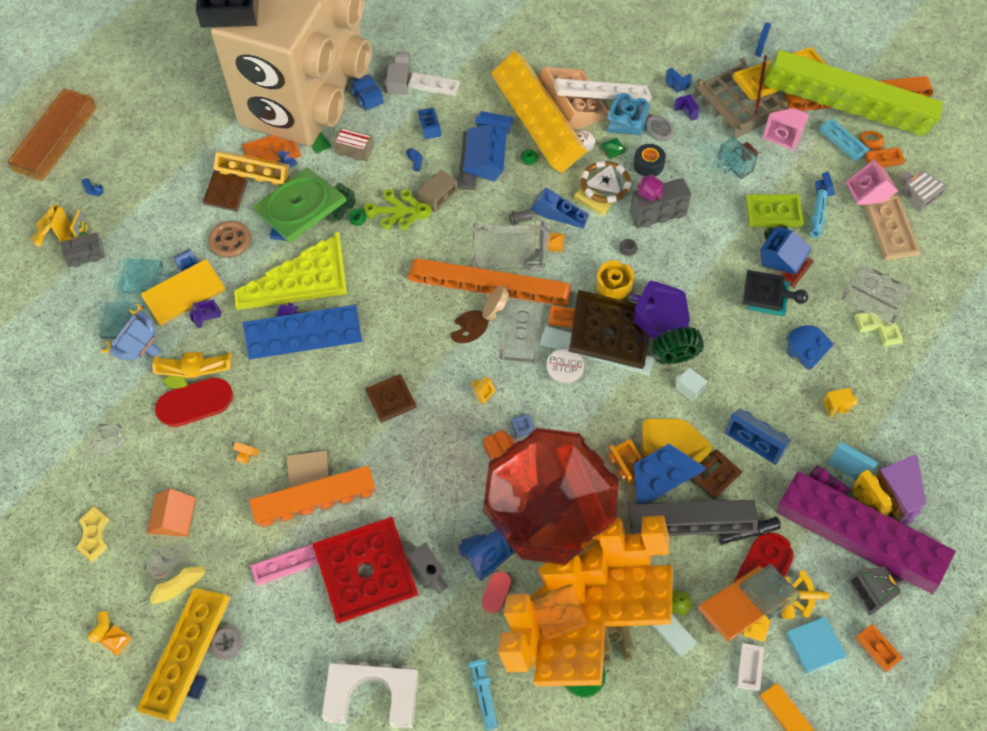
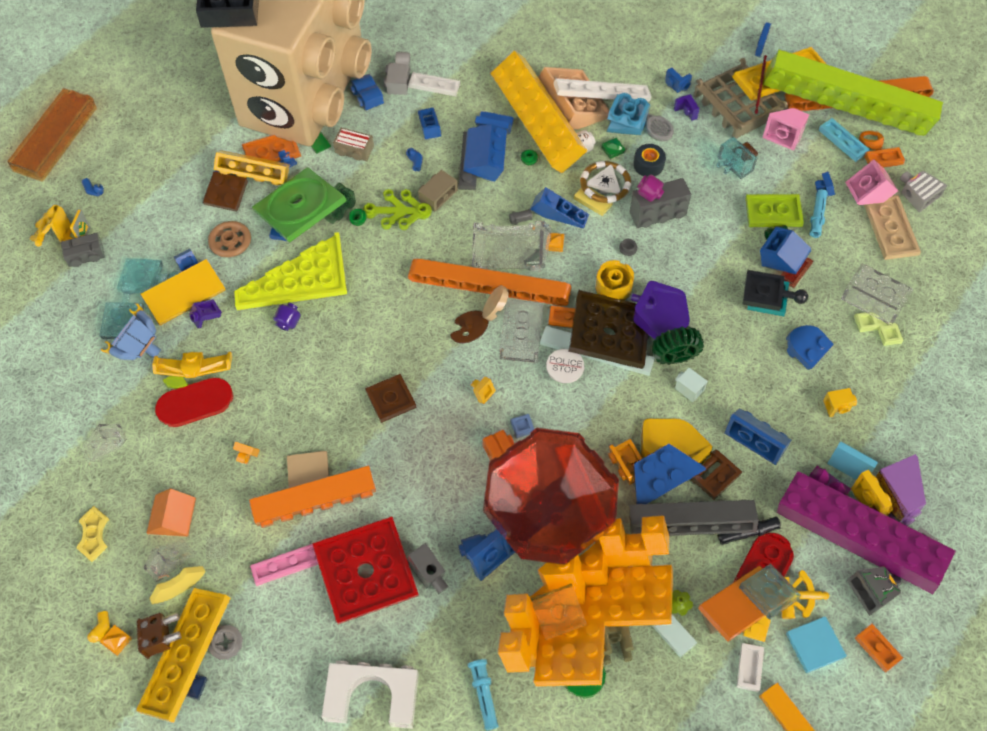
blue plate [242,304,362,360] -> none
coral tile [482,572,511,614] -> none
none -> reddish brown piece [136,612,181,659]

